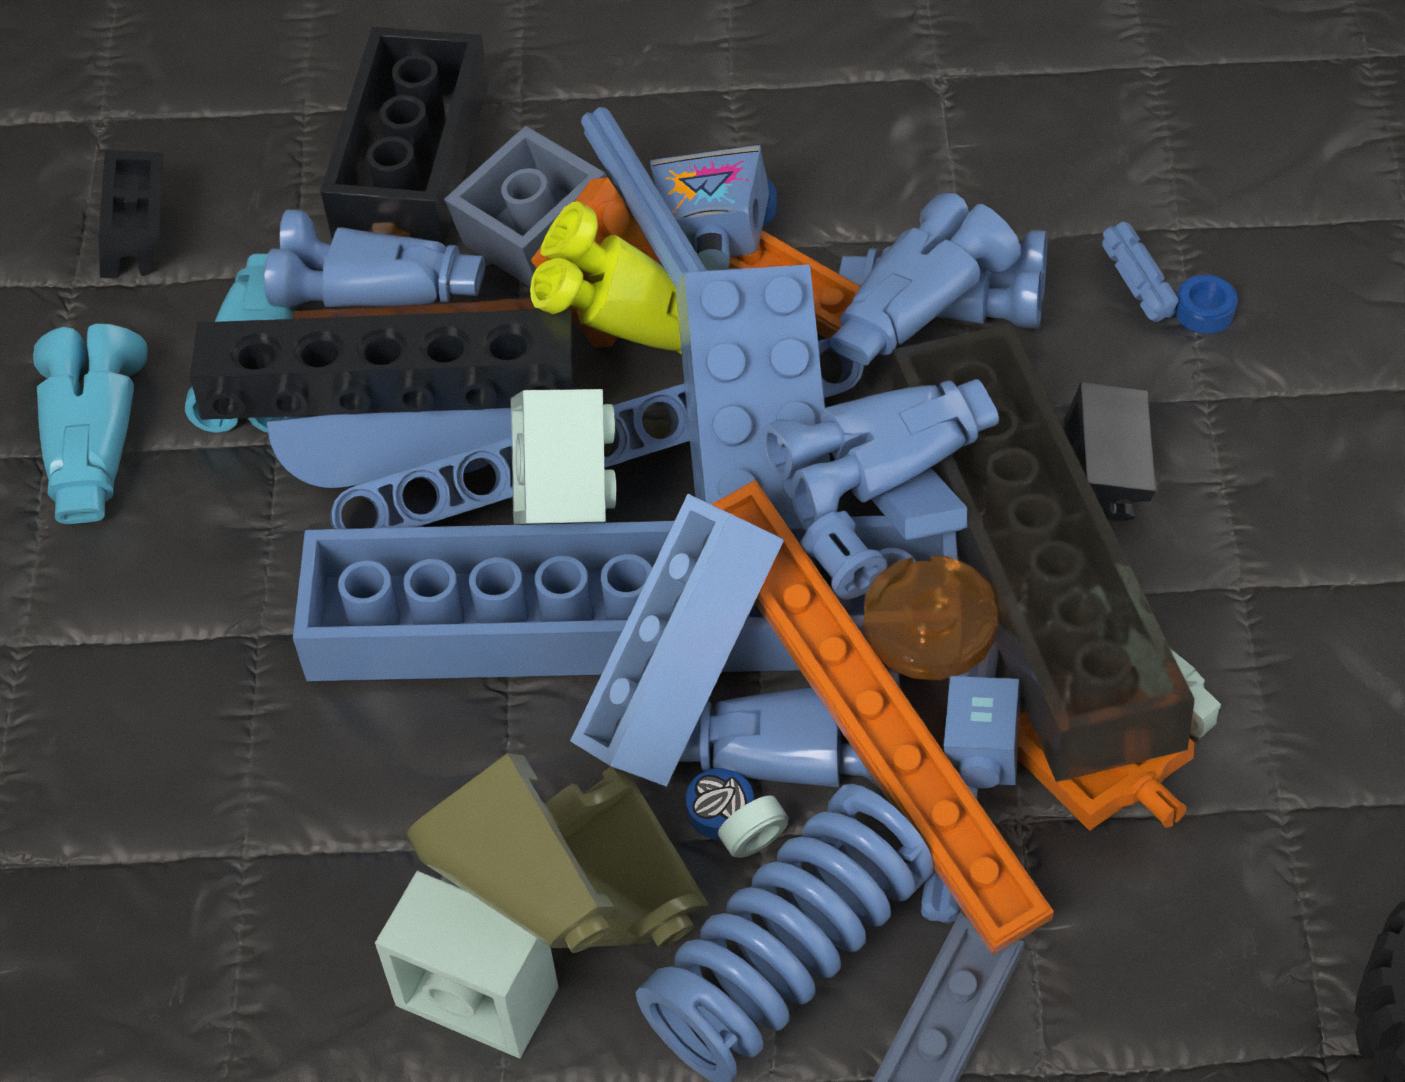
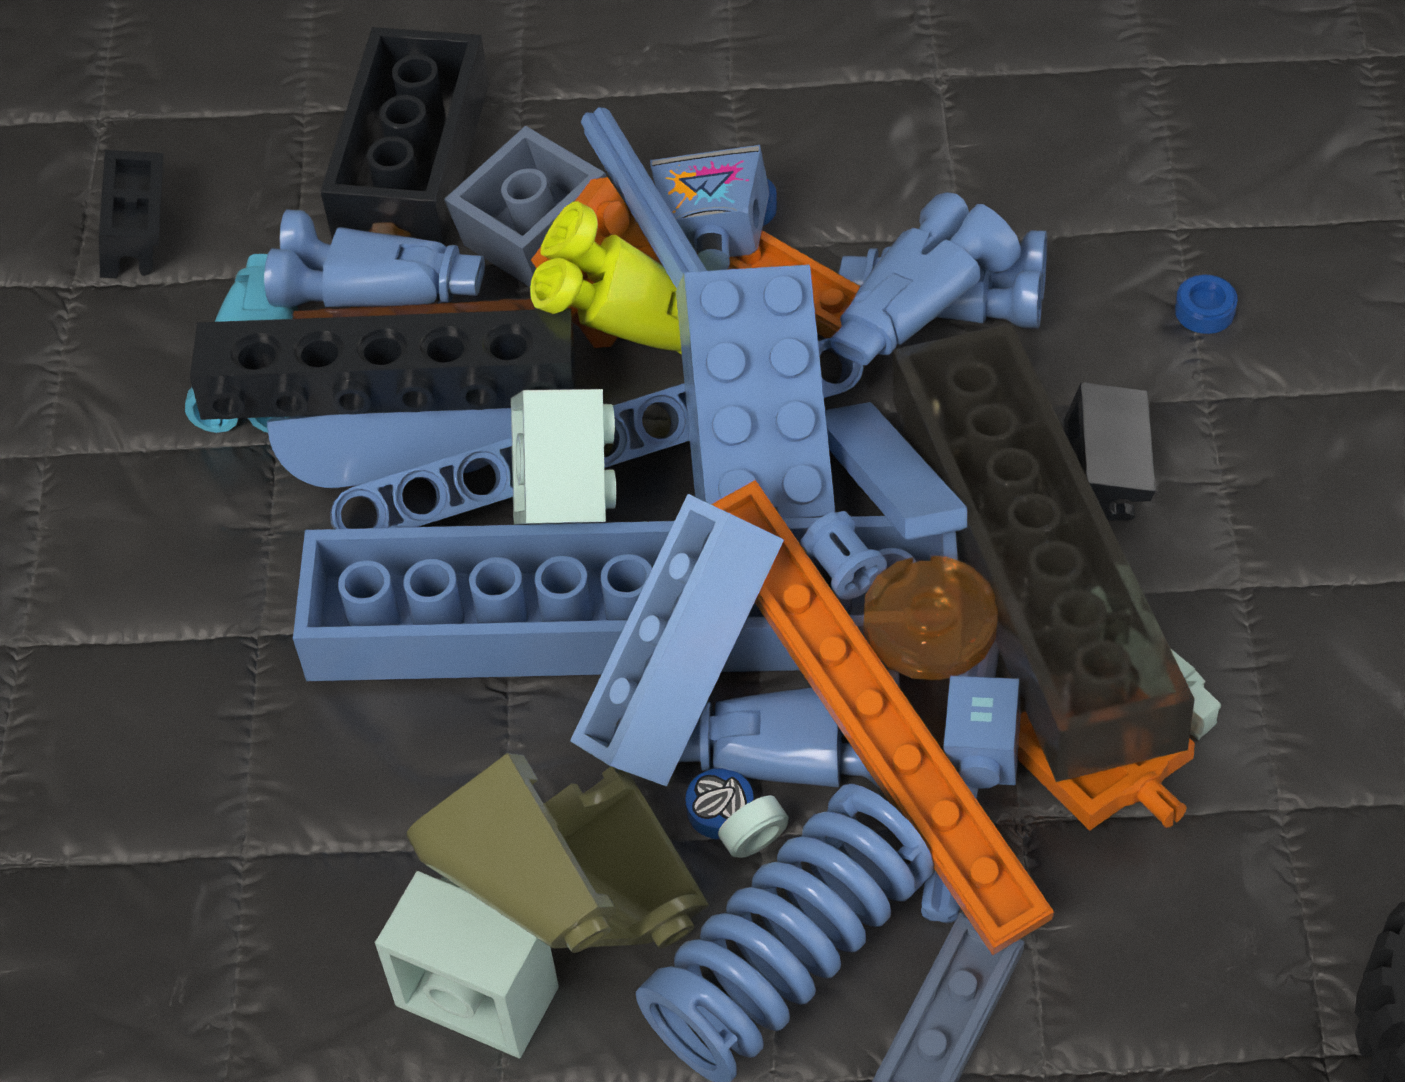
medium azure piece [33,324,148,524] -> none
medium blue piece [762,379,999,532] -> none
medium blue axle [1102,222,1178,322] -> none

